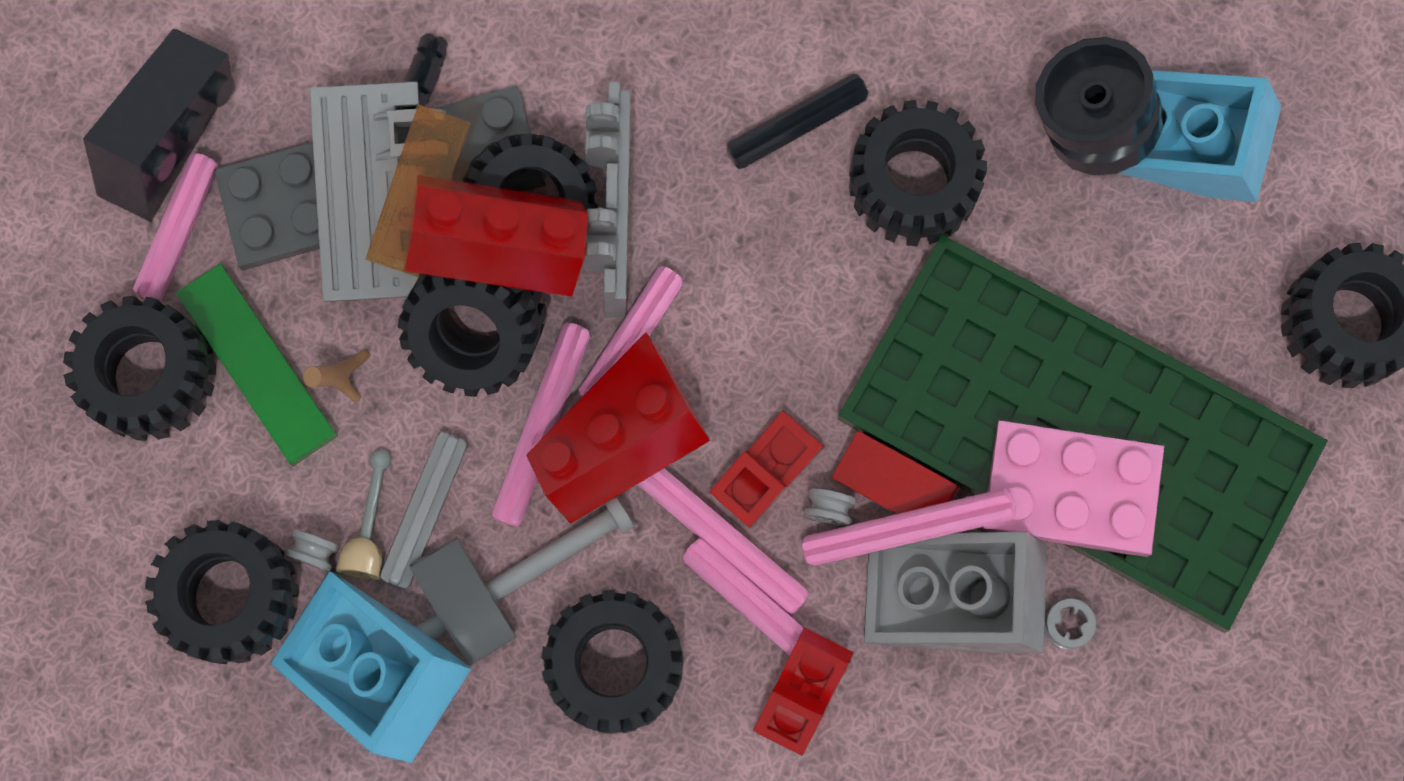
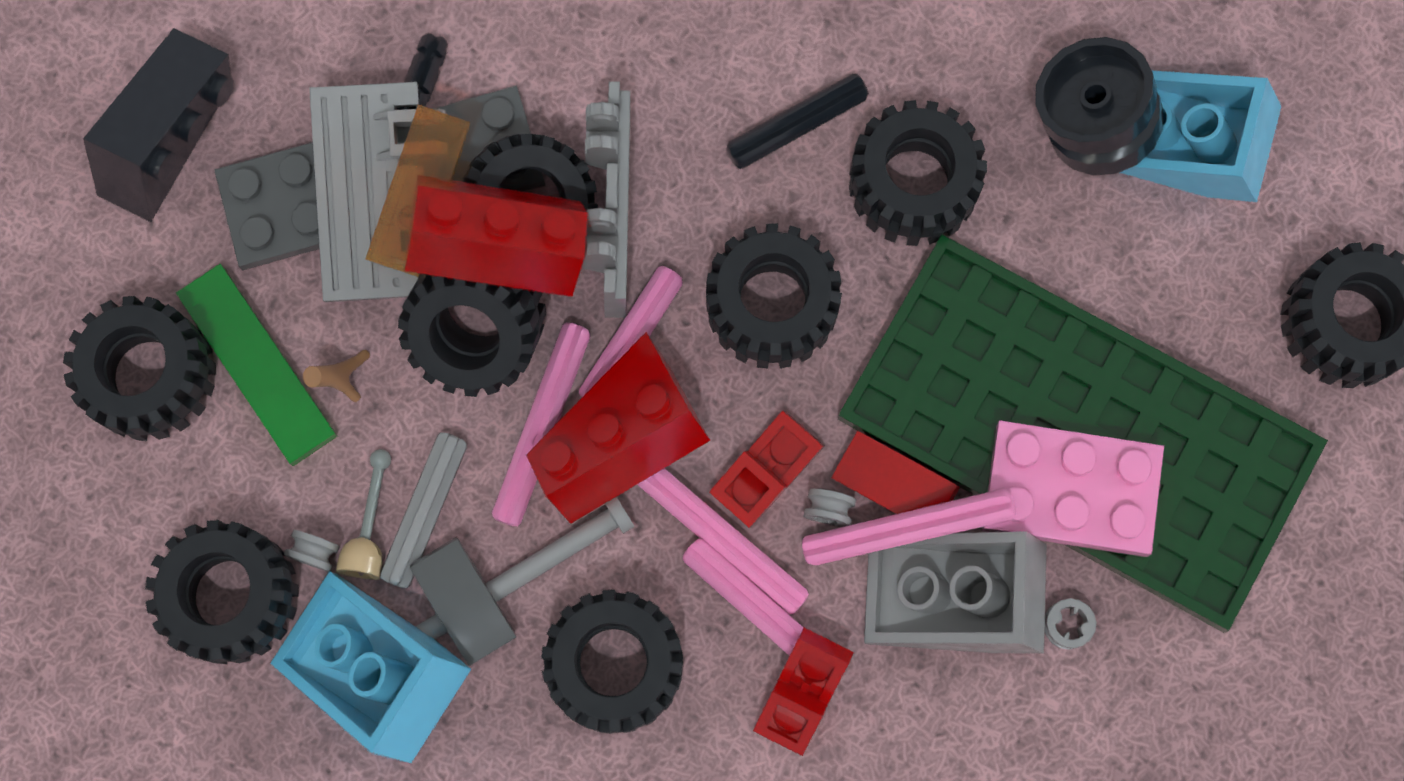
bright pink axle [133,153,218,302] -> none
none -> black tyre [706,223,842,369]

